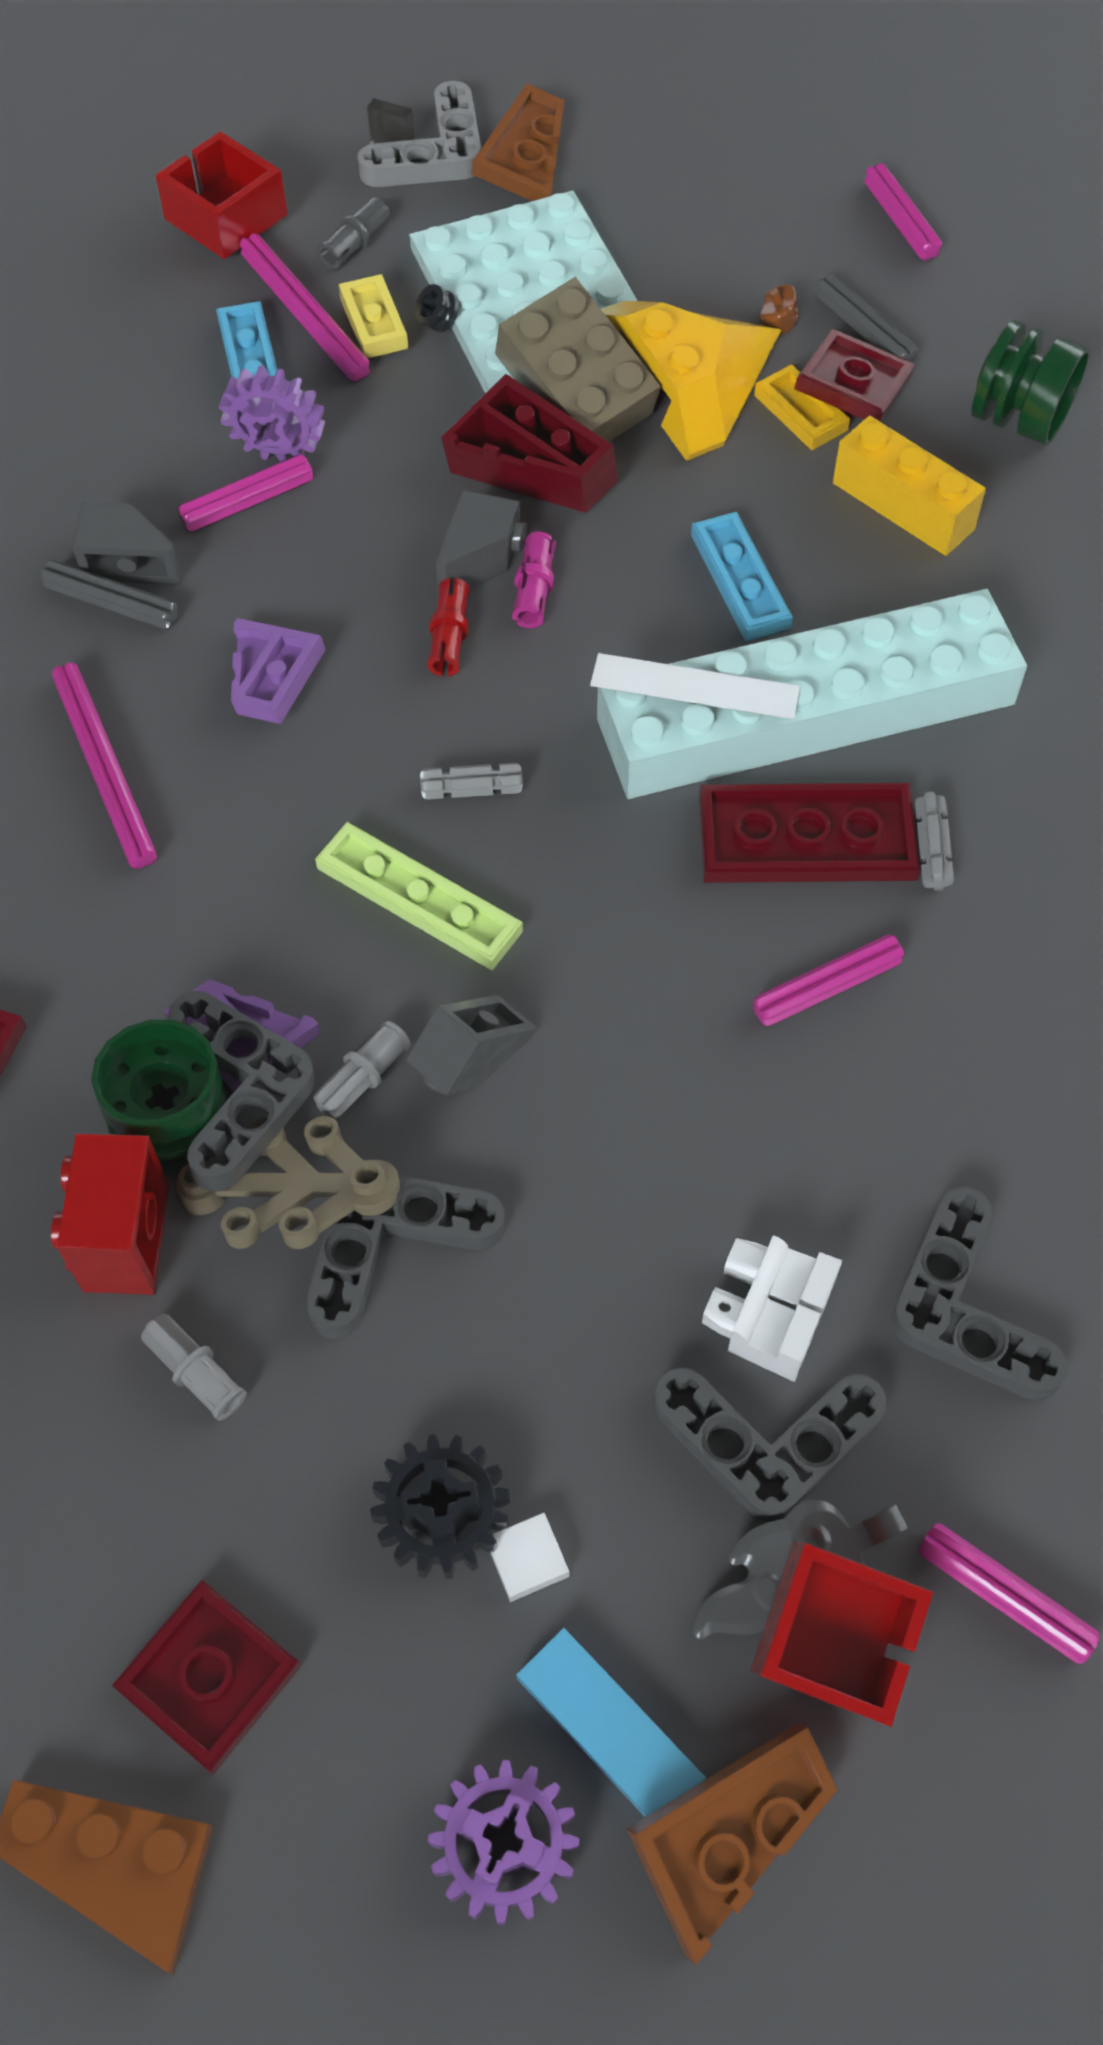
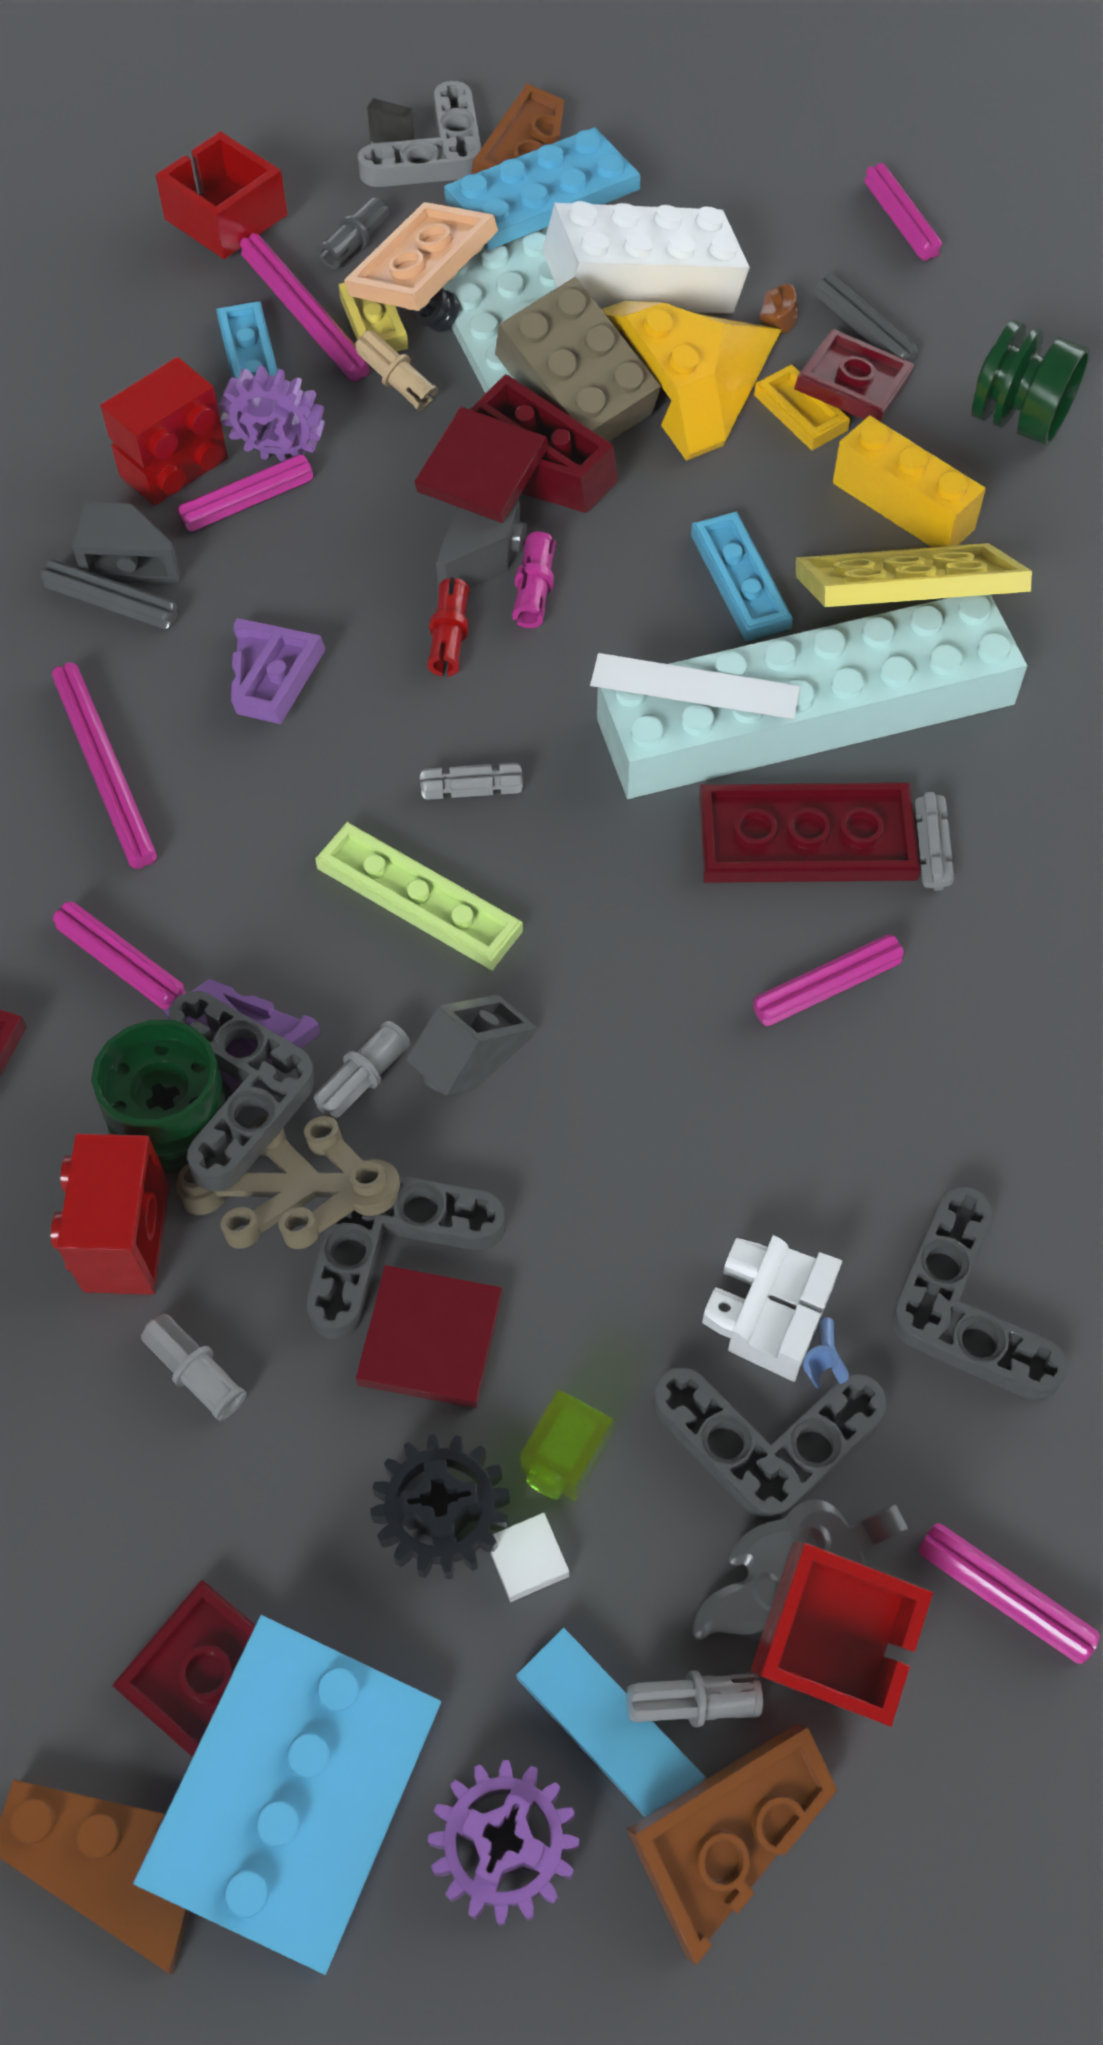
none -> dark pink axle [52,901,186,1010]
none -> red piece [100,356,228,506]
none -> medium azure plate [132,1615,442,1975]
none -> light nougat plate [344,202,498,311]
none -> tan axle [355,330,438,412]
none -> dark red tile [356,1265,503,1409]
none -> dark red tile [414,406,548,524]
none -> medium azure plate [444,127,640,250]
none -> clear neon green brick [520,1389,614,1501]
none -> white brick [542,201,750,313]
none -> light grey axle [626,1670,763,1727]
none -> light yellow plate [796,543,1032,607]
none -> medium blue hand [803,1317,849,1389]

